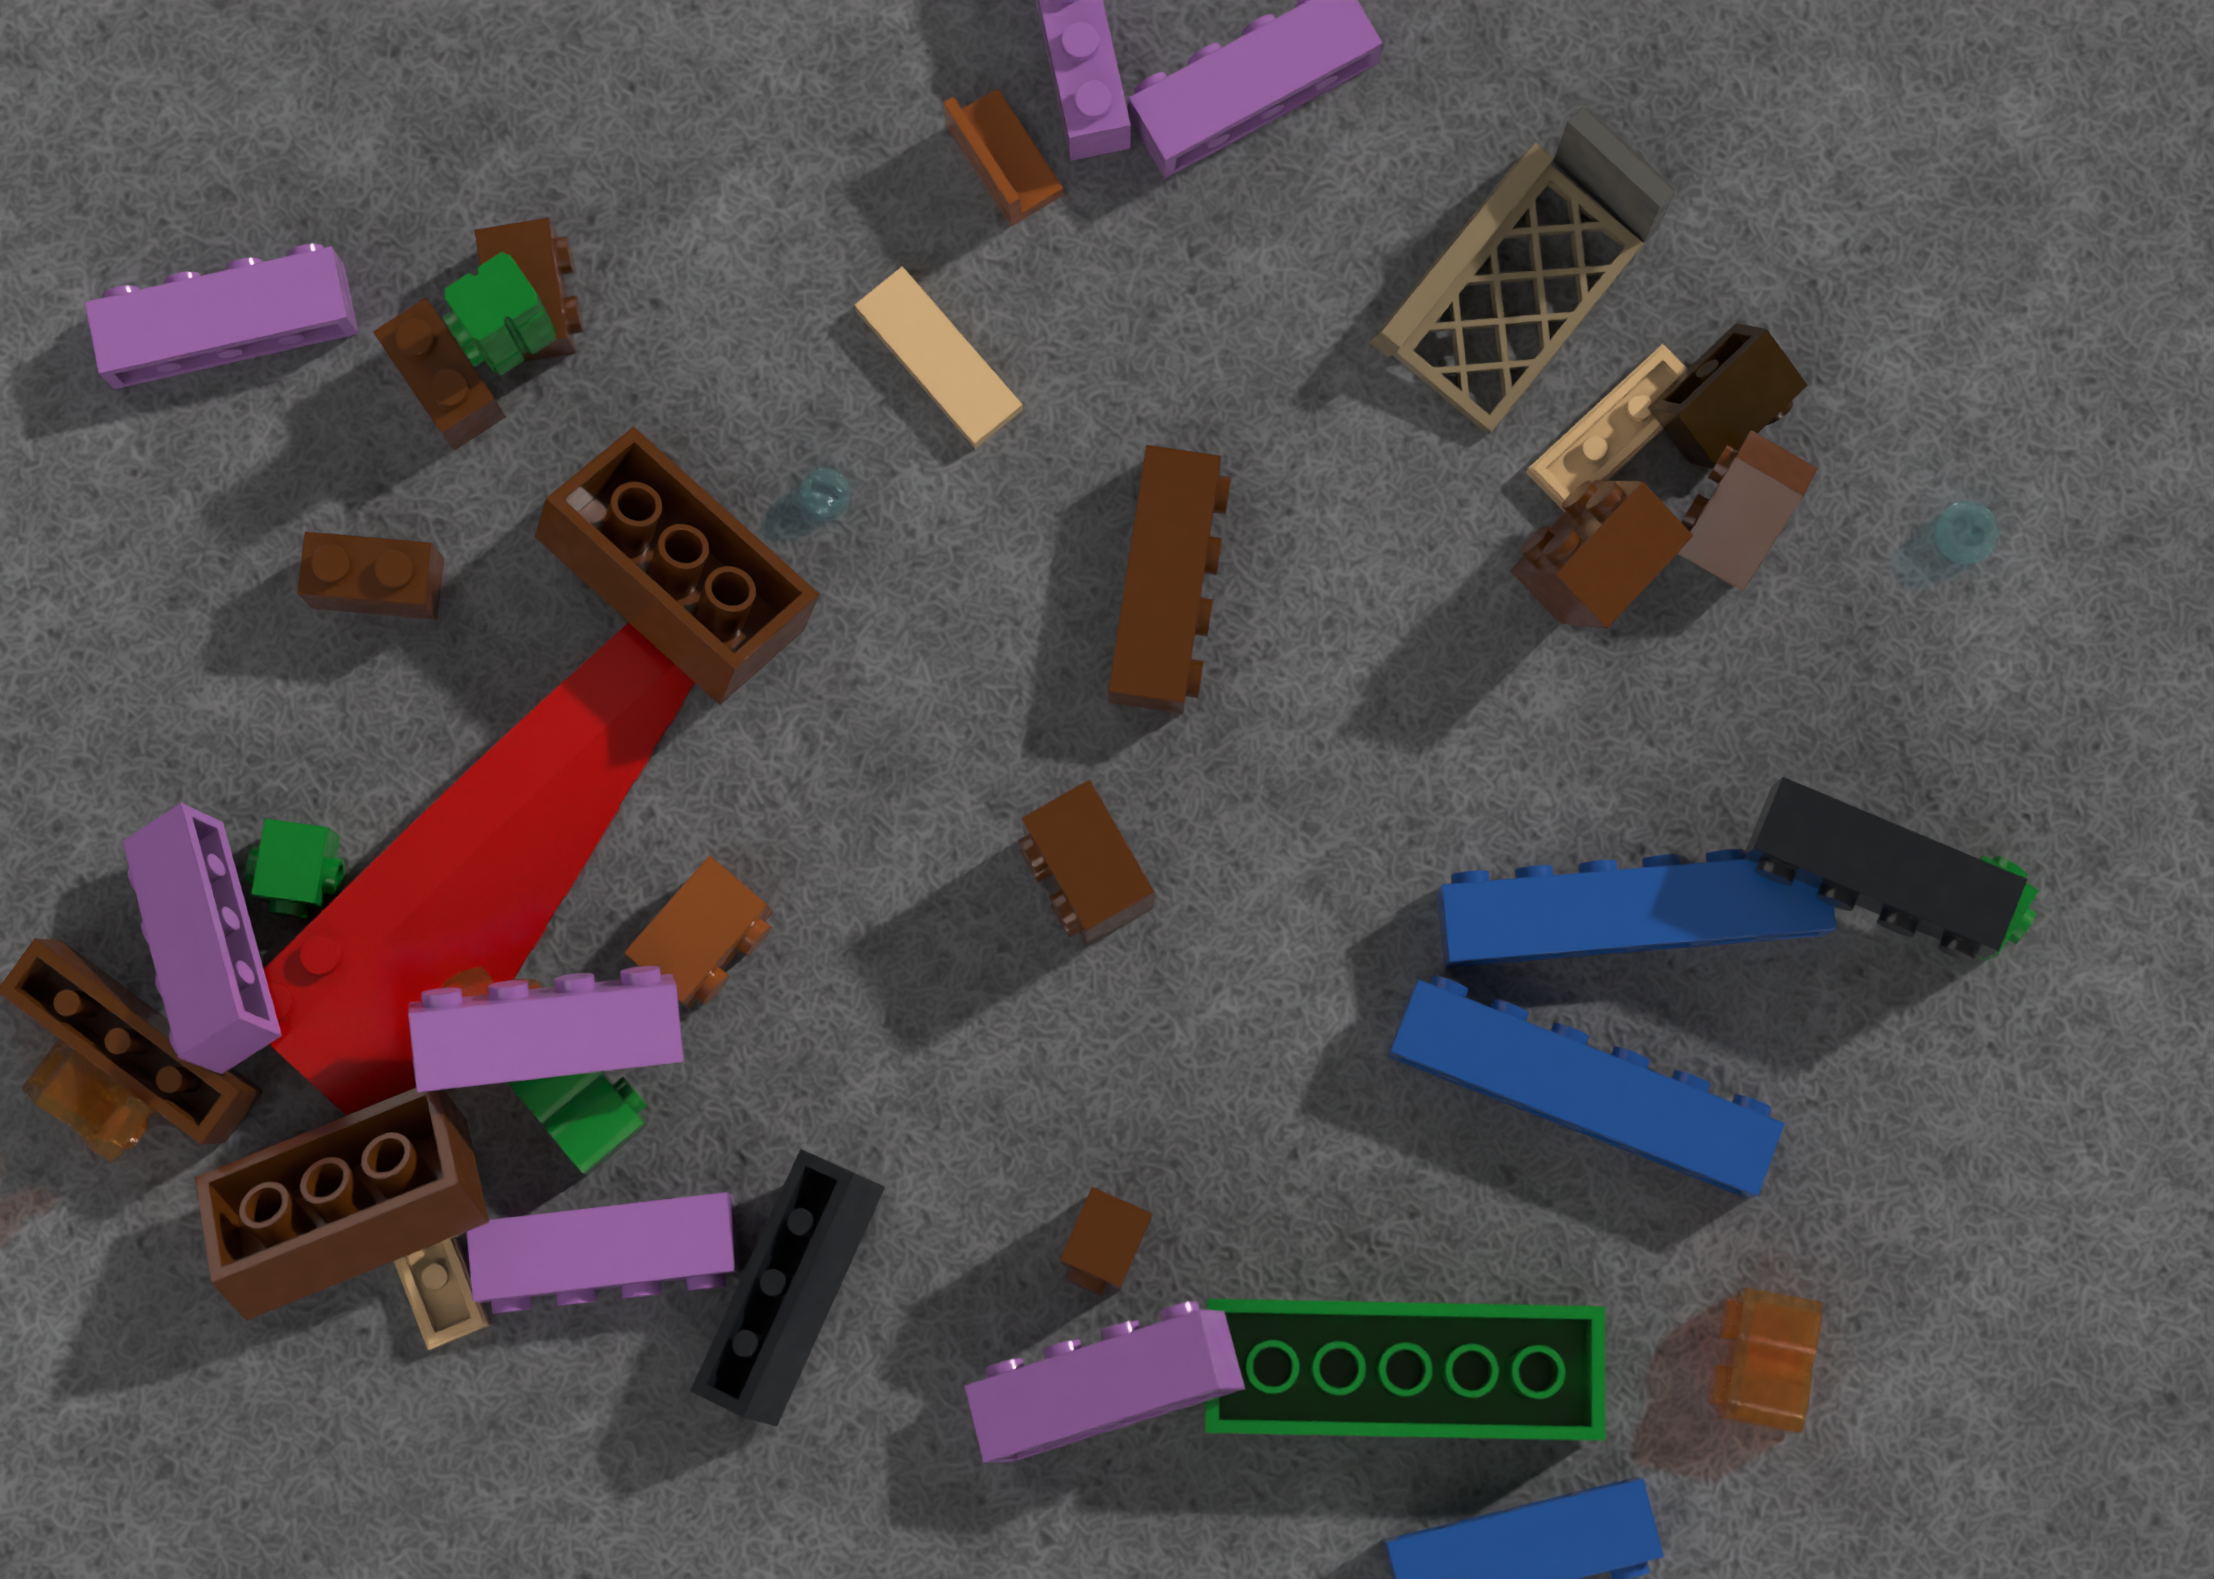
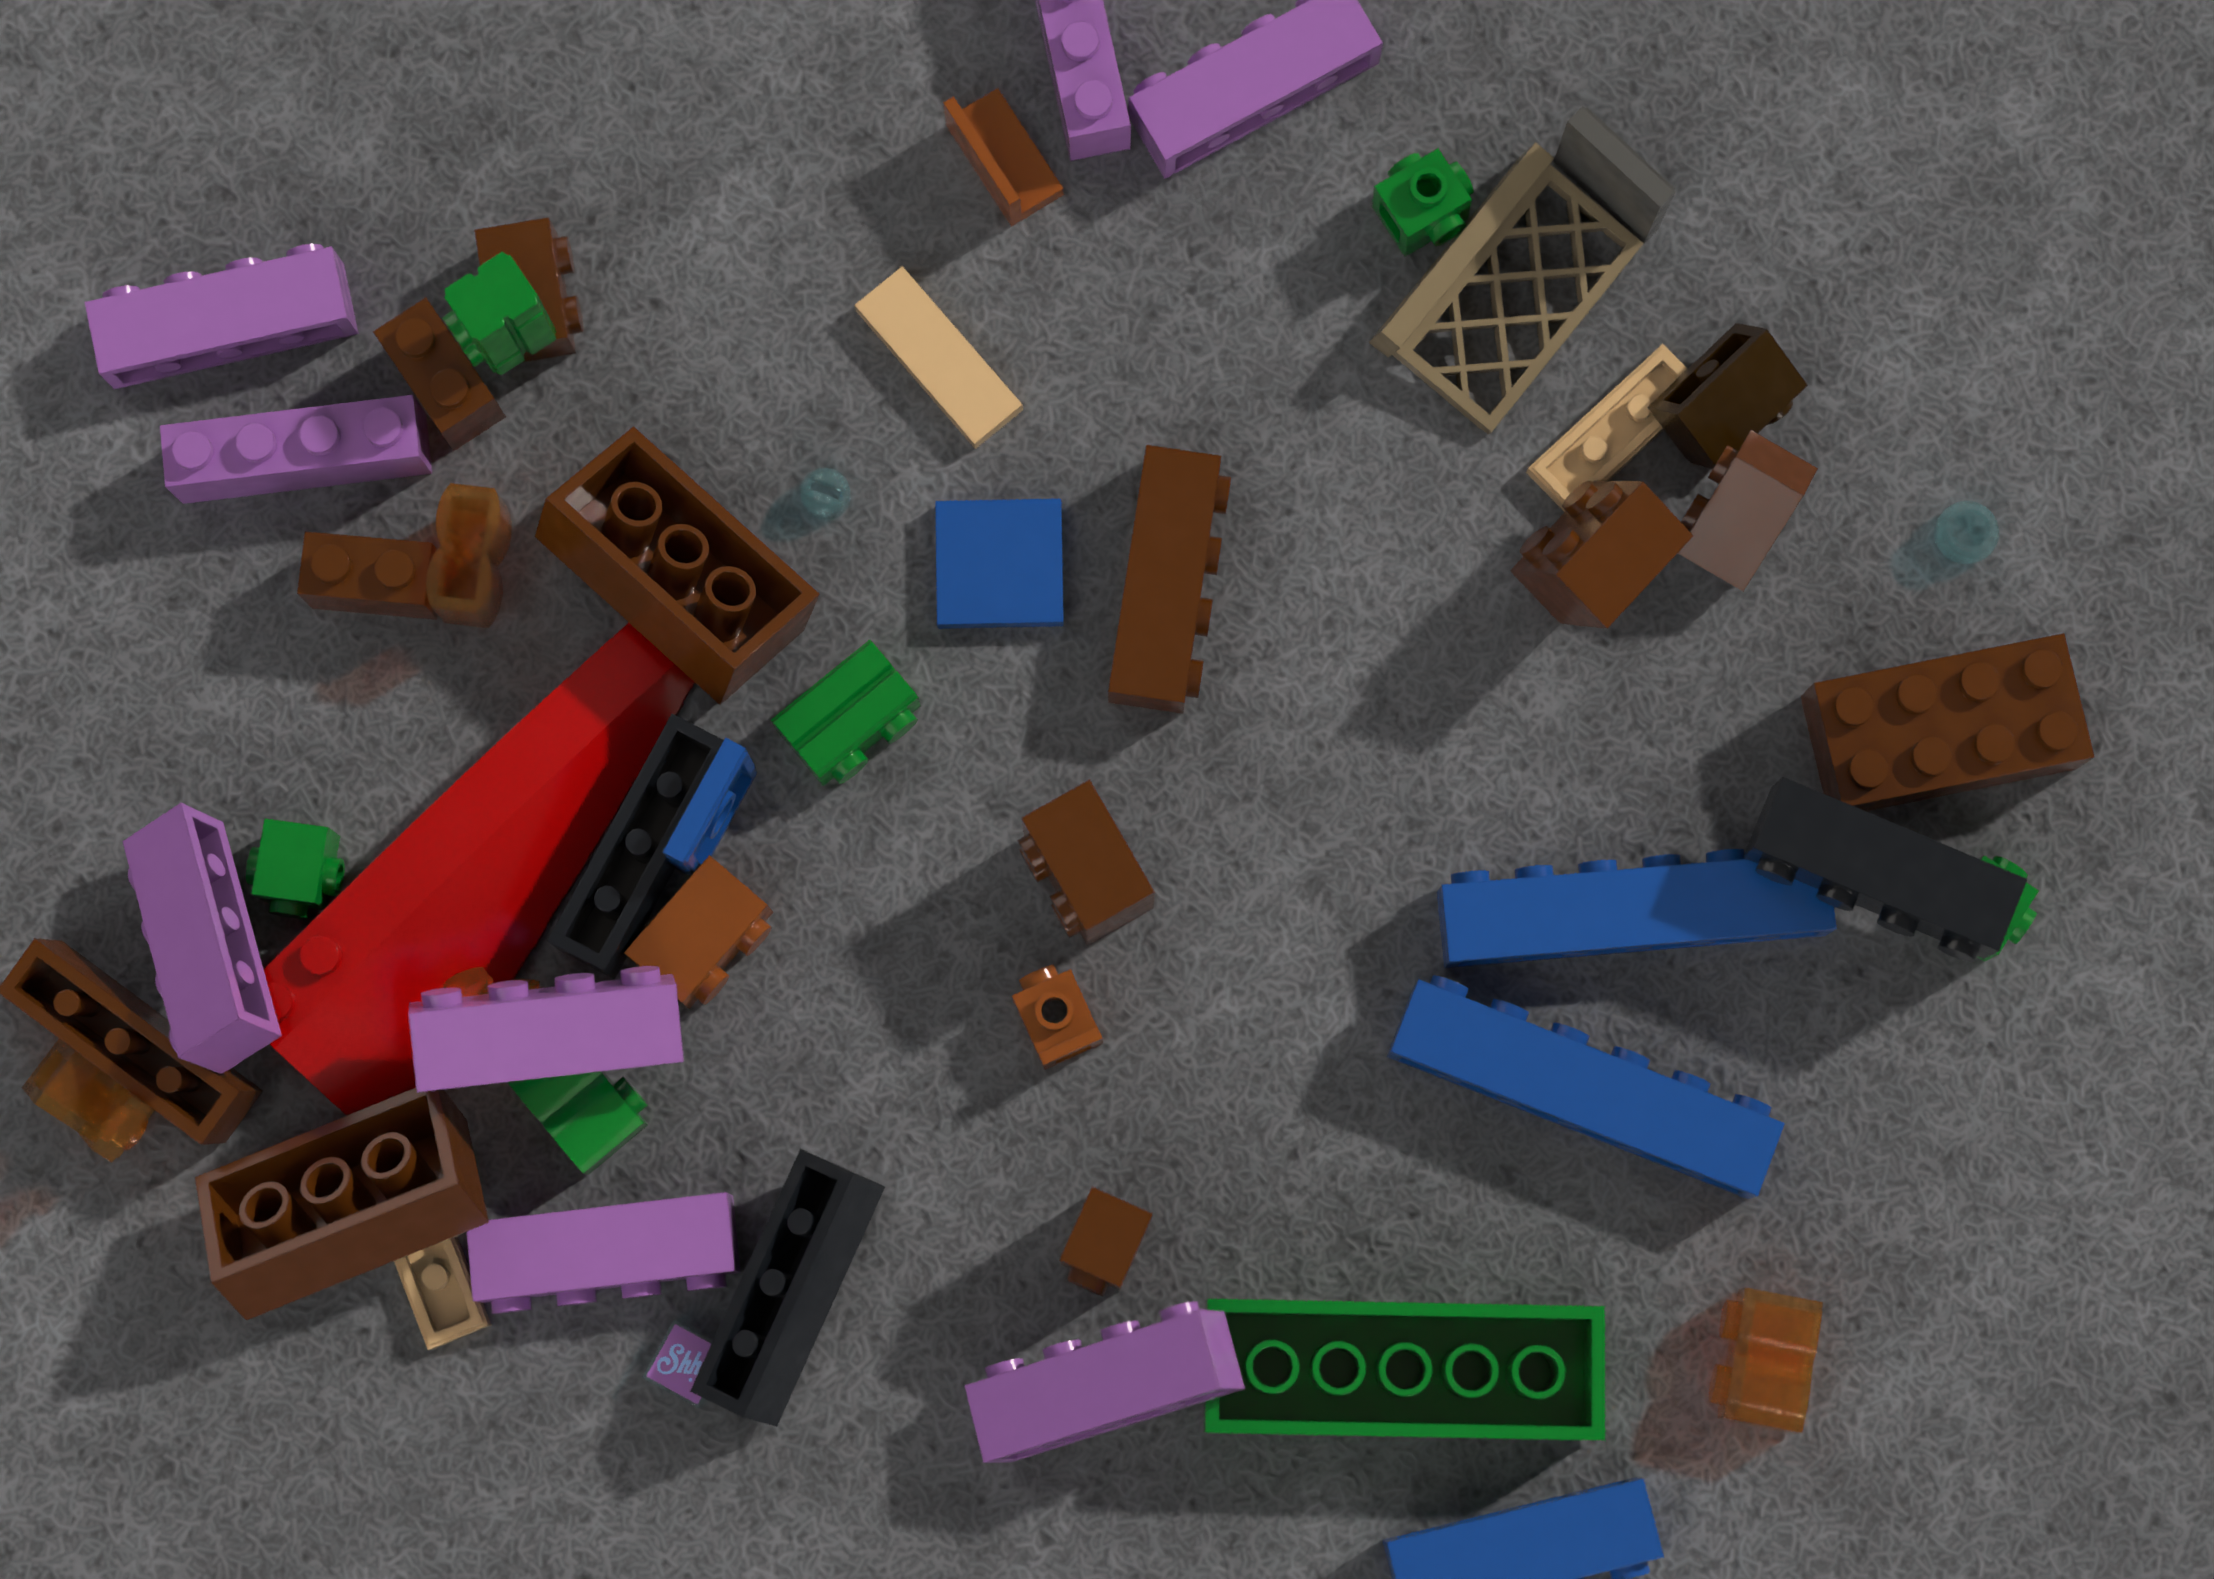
none -> medium lavender brick [160,395,432,504]
none -> clear orange brick [426,483,512,628]
none -> black brick [548,713,724,980]
none -> medium lavender tile [642,1320,713,1409]
none -> blue tile [663,737,758,877]
none -> green brick [771,639,921,786]
none -> blue tile [935,499,1064,629]
none -> dark orange brick [1012,964,1103,1070]
none -> green brick [1372,148,1474,257]
none -> reddish brown brick [1801,633,2095,811]

